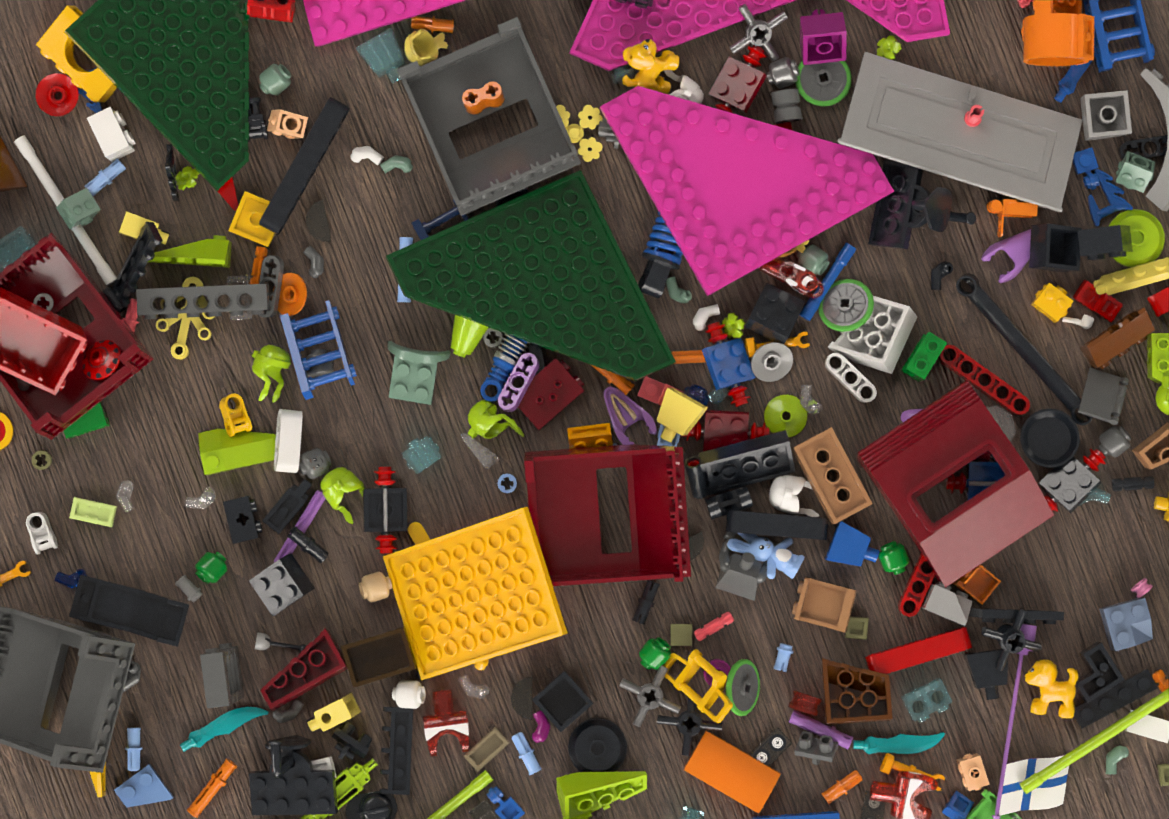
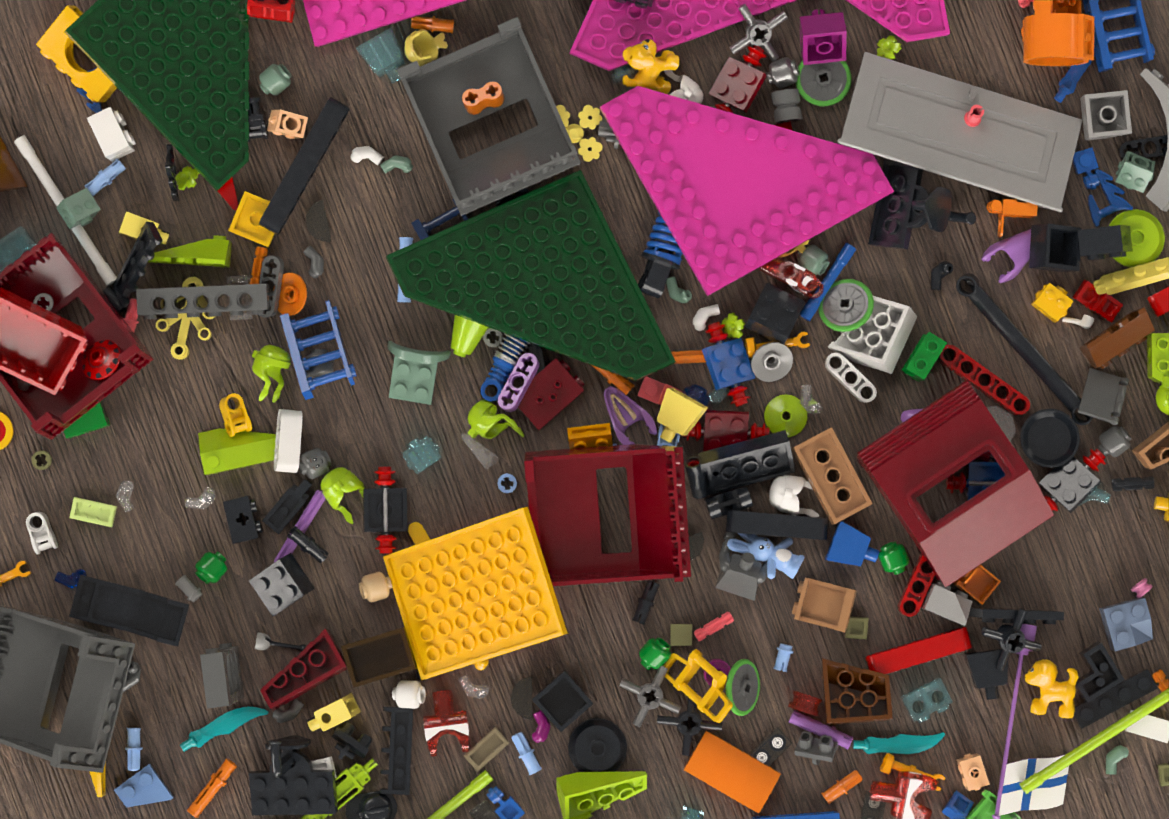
red dish [35,73,79,117] -> none

